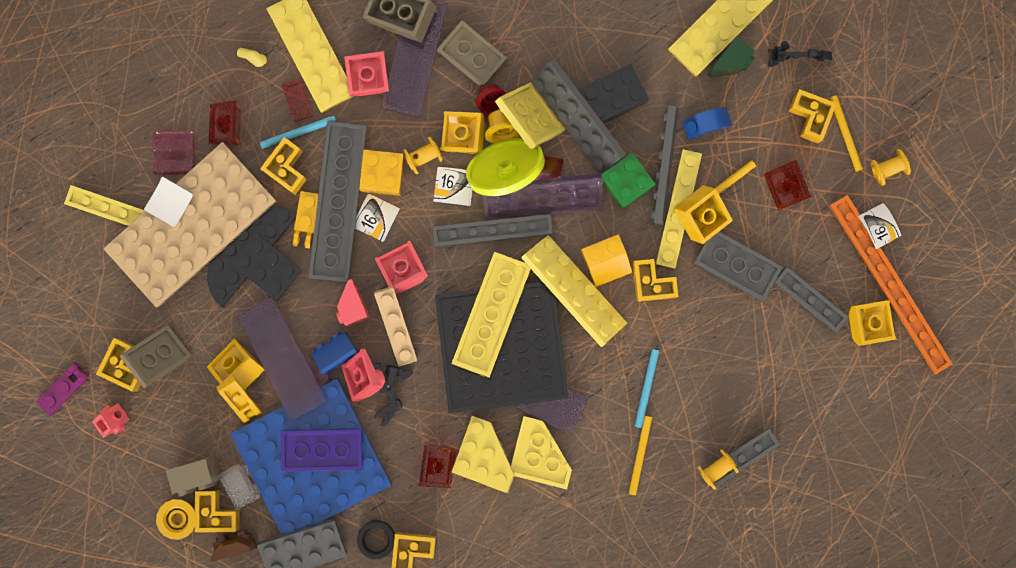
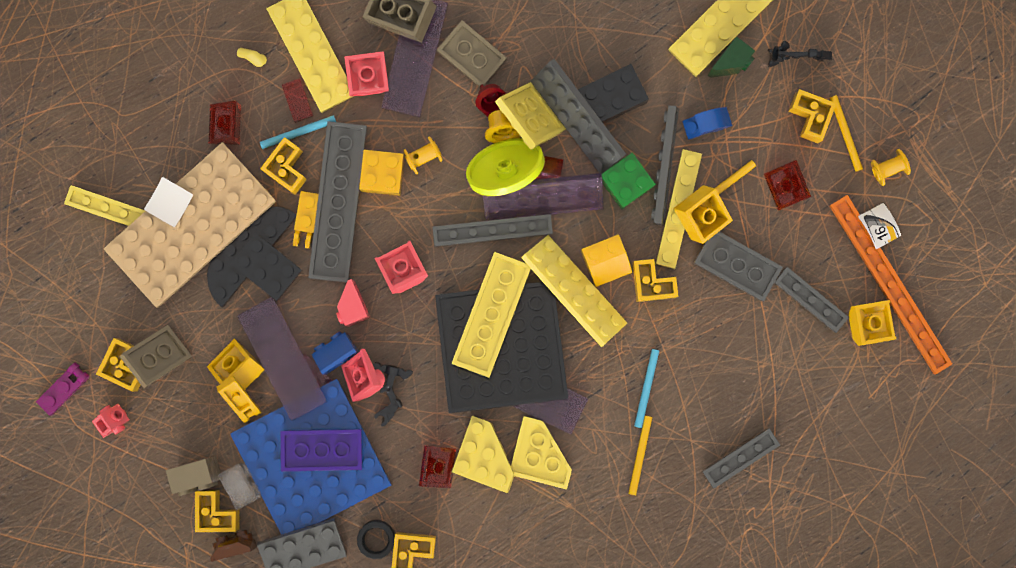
clear pink slope [152,132,194,175] -> none
yellow piece [156,499,195,540] -> none
sticker [355,194,400,242] -> none
tan plate [374,286,418,367] -> none
sticker [433,167,473,206] -> none
yellow slope [440,111,485,154] -> none
yellow hose [698,449,739,490] -> none

